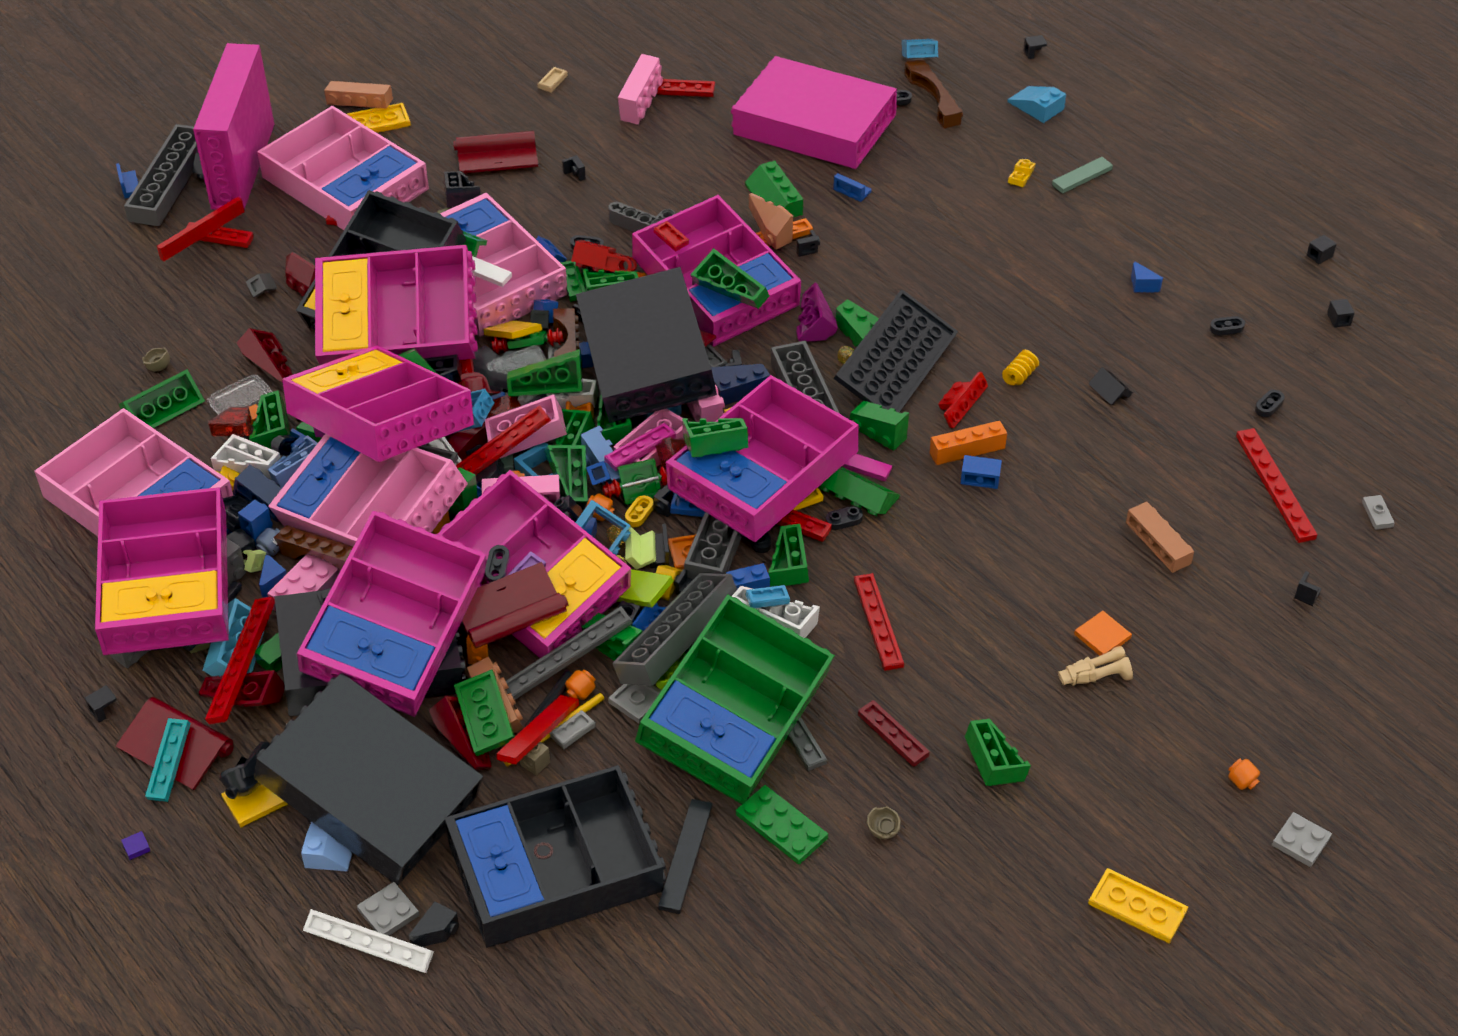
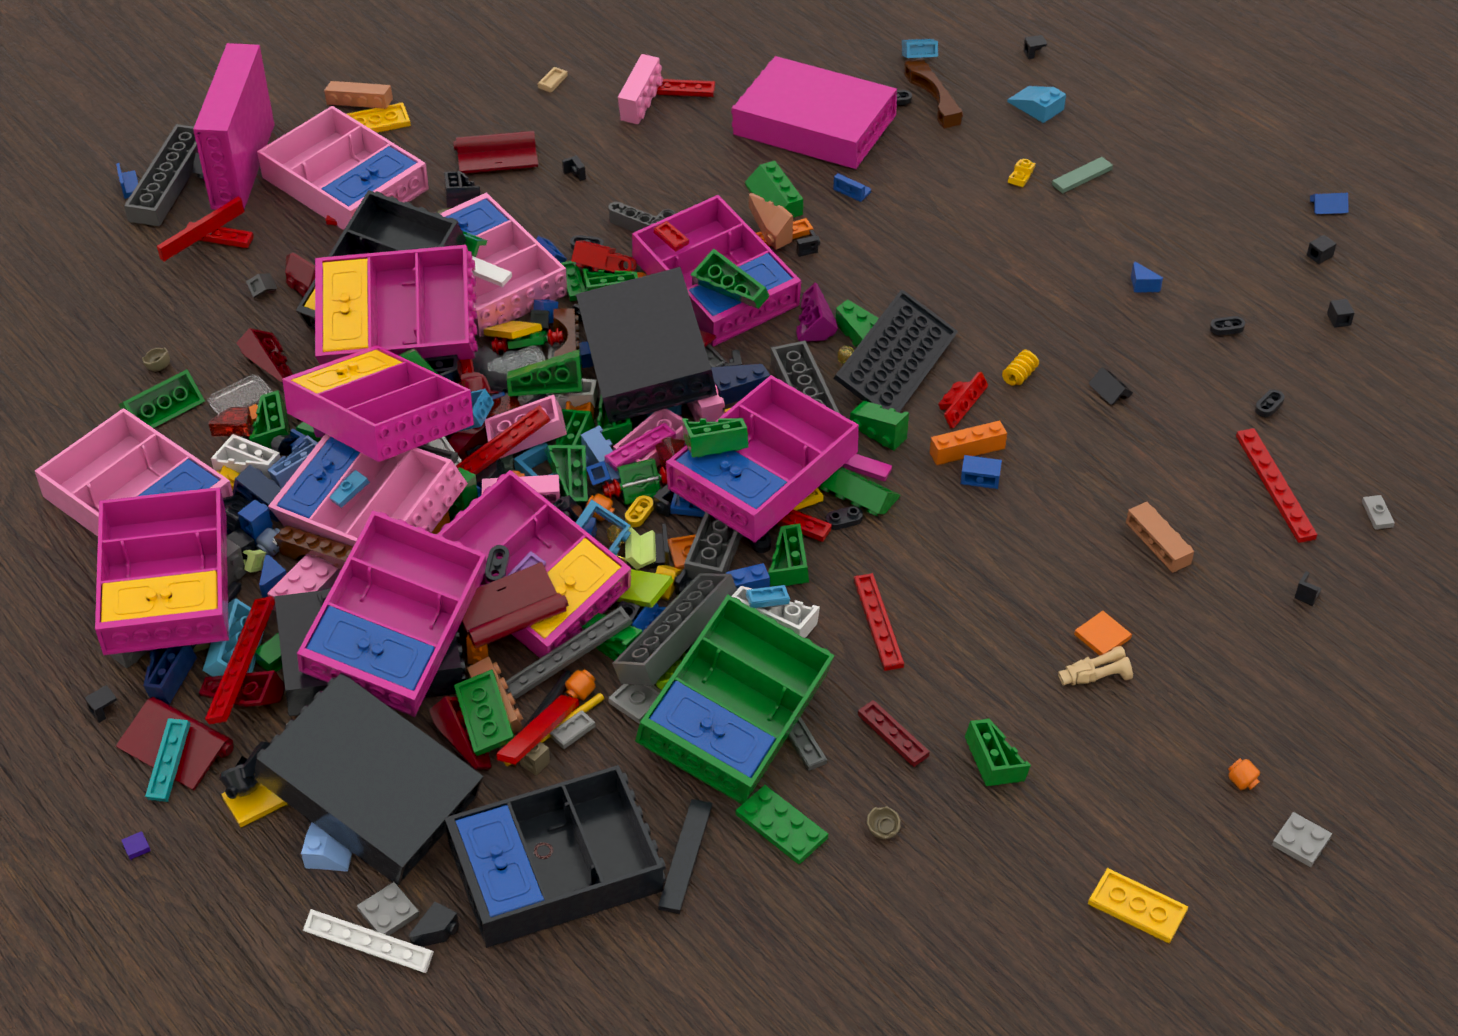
none -> dark blue wedge [143,645,197,704]
none -> dark azure plate [330,470,370,508]
none -> blue panel [1310,193,1348,214]

